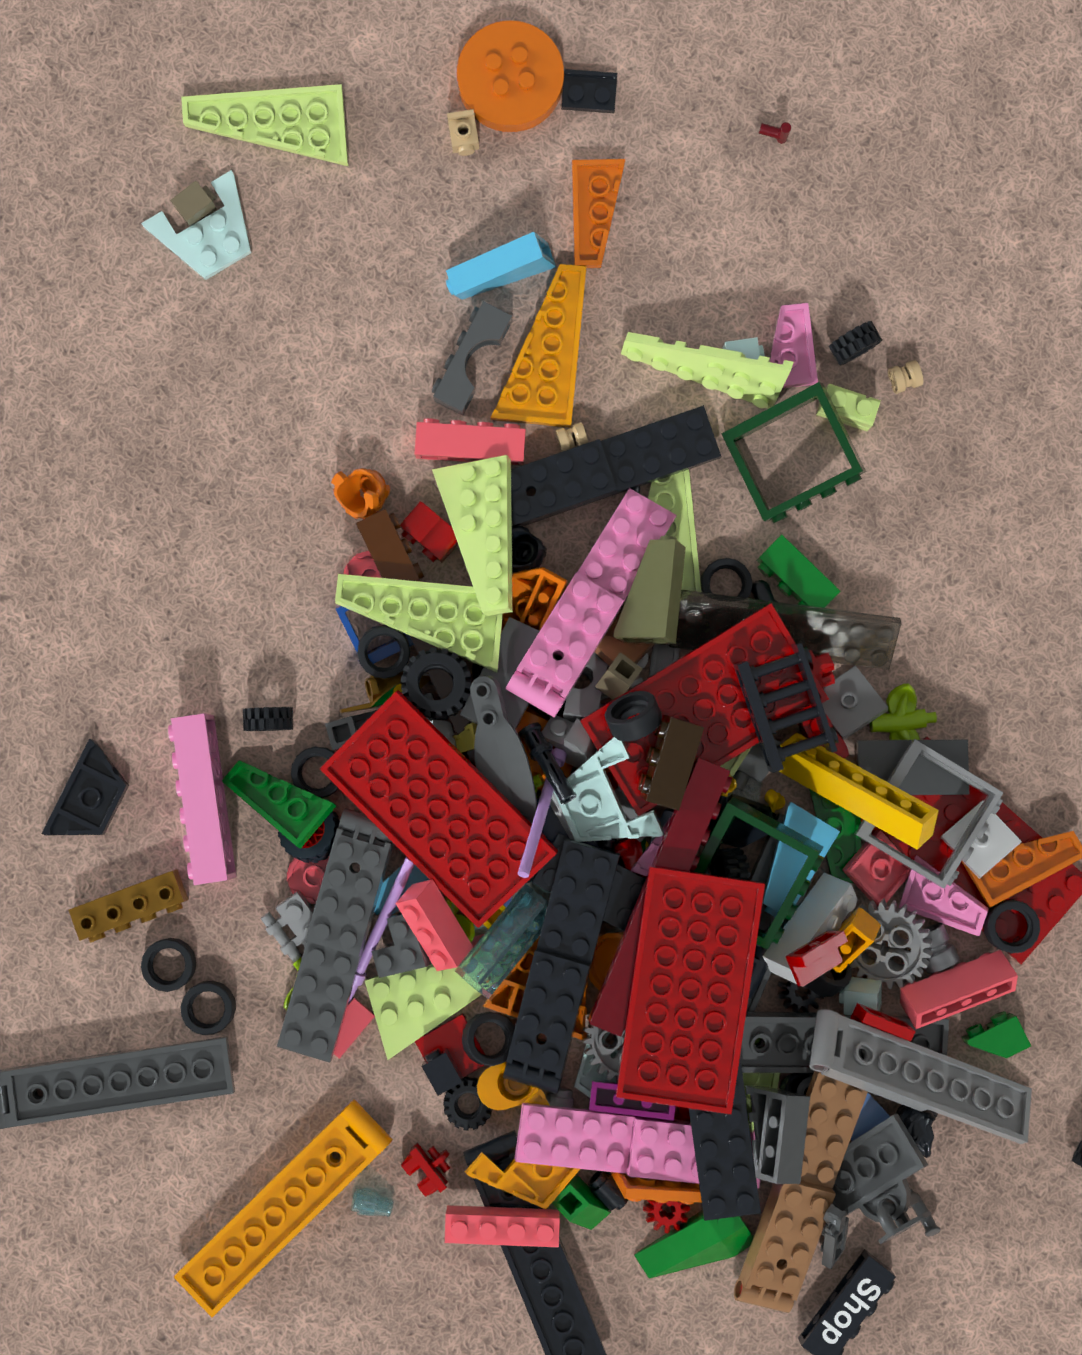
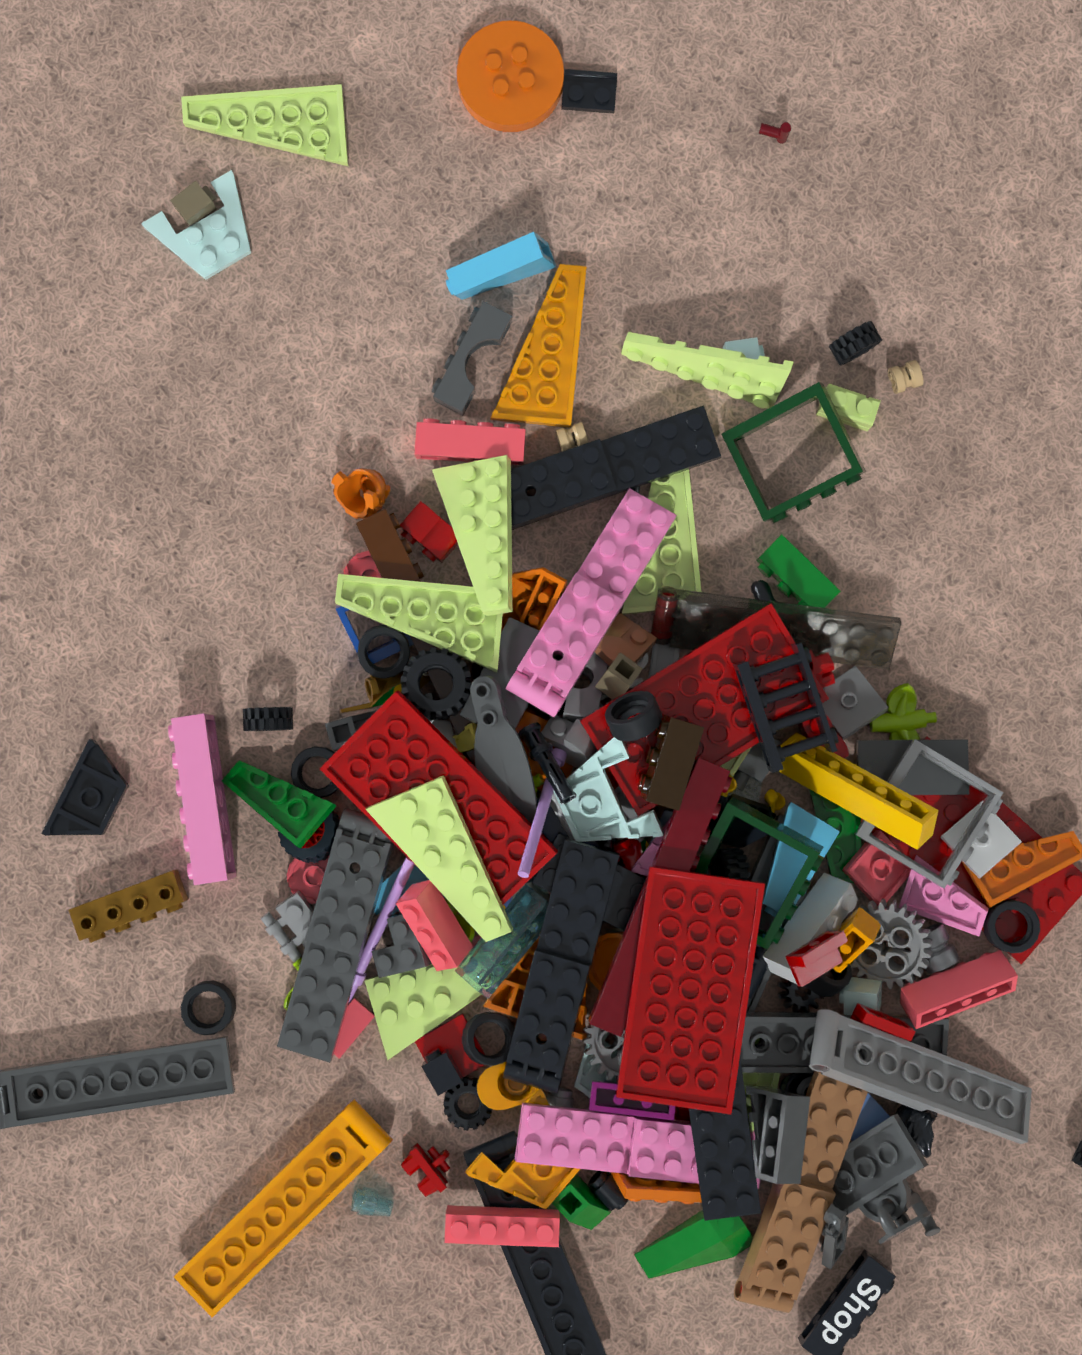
black tyre [141,938,197,992] -> none
tan brick [447,109,479,156] -> none
black hair [512,526,547,573] -> none
orange wing [572,159,626,268] -> none
olive slope [614,536,686,644] -> none
red gear [643,1200,690,1234] -> none
black tyre [700,558,753,611] -> none
bright pink wing [770,303,818,388] -> none
green slope [961,1011,1031,1058] -> none
none -> yellowish green wing [366,775,513,942]

